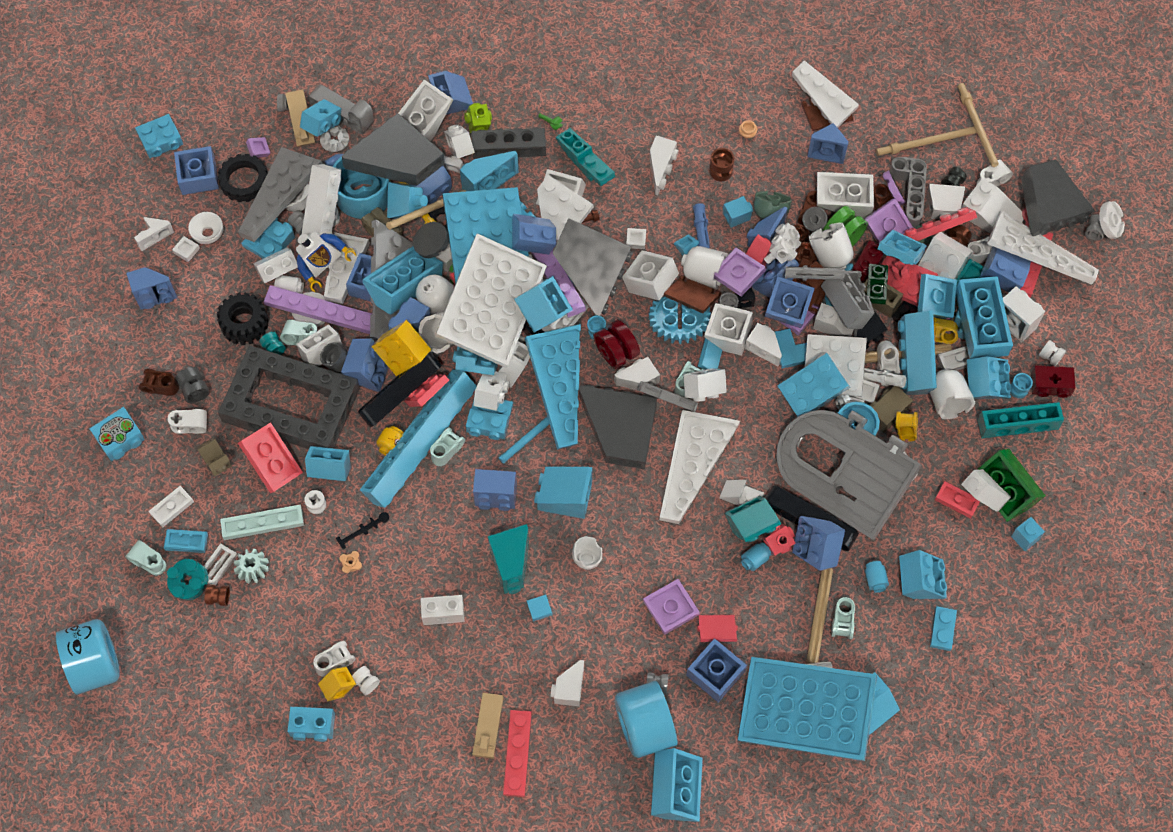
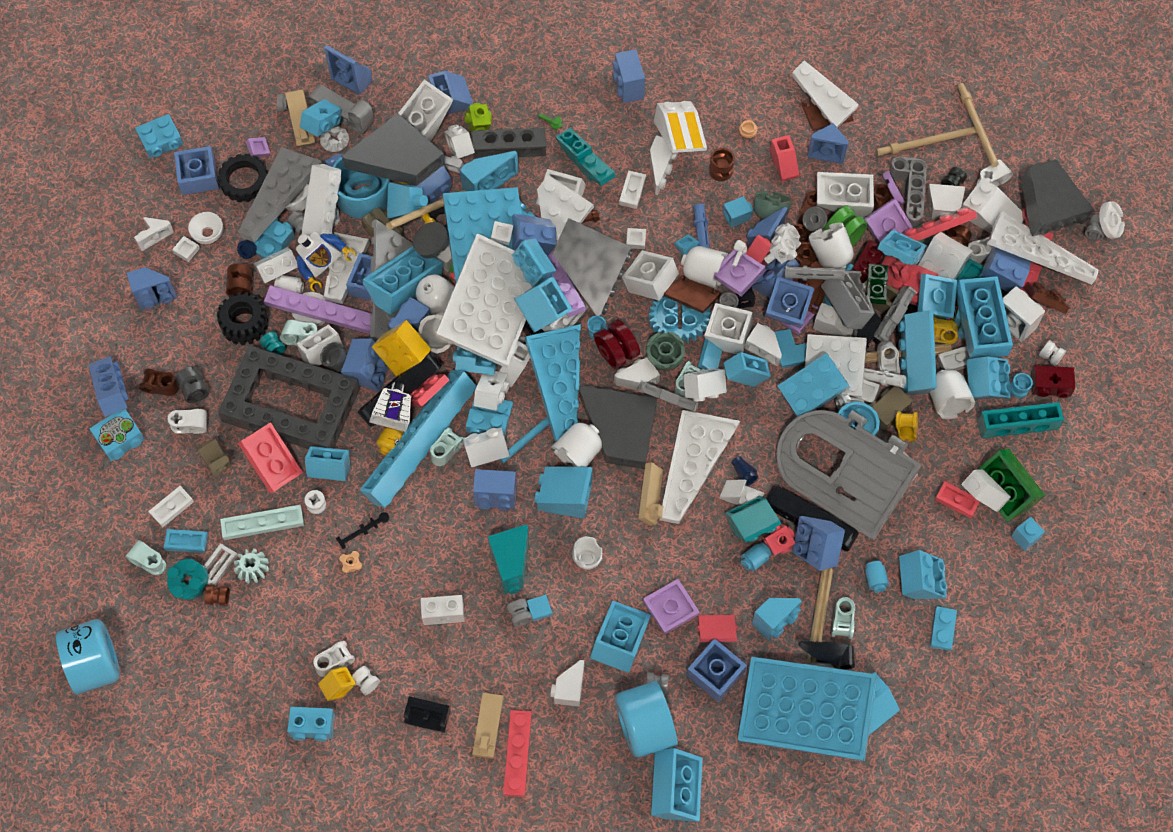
none -> medium blue brick [88,356,129,417]
none -> copper wheel [226,263,252,296]
none -> dark blue tile [237,239,257,259]
none -> medium blue slope [324,45,373,95]
none -> white torso [369,382,411,432]
none -> black hinge [403,696,451,733]
none -> white brick [463,428,510,467]
none -> white plate [491,221,513,245]
none -> light grey wheel [507,599,533,627]
none -> medium azure slope [512,238,557,287]
none -> white cylinder [551,423,602,467]
none -> medium azure slope [590,601,651,673]
none -> medium blue brick [612,49,645,103]
none -> white plate [619,170,646,209]
none -> tan hinge [638,462,664,526]
none -> sand green cylinder [646,332,685,371]
none -> white slope [654,101,707,153]
none -> medium azure brick [724,352,771,387]
none -> dark blue cone [731,456,759,486]
none -> white hand [732,240,747,267]
none -> medium azure slope [751,598,802,641]
none -> coral slope [770,135,799,181]
none -> black piece [798,641,855,669]
none -> light grey piece [874,286,917,342]
none -> copper plate [1024,281,1070,314]

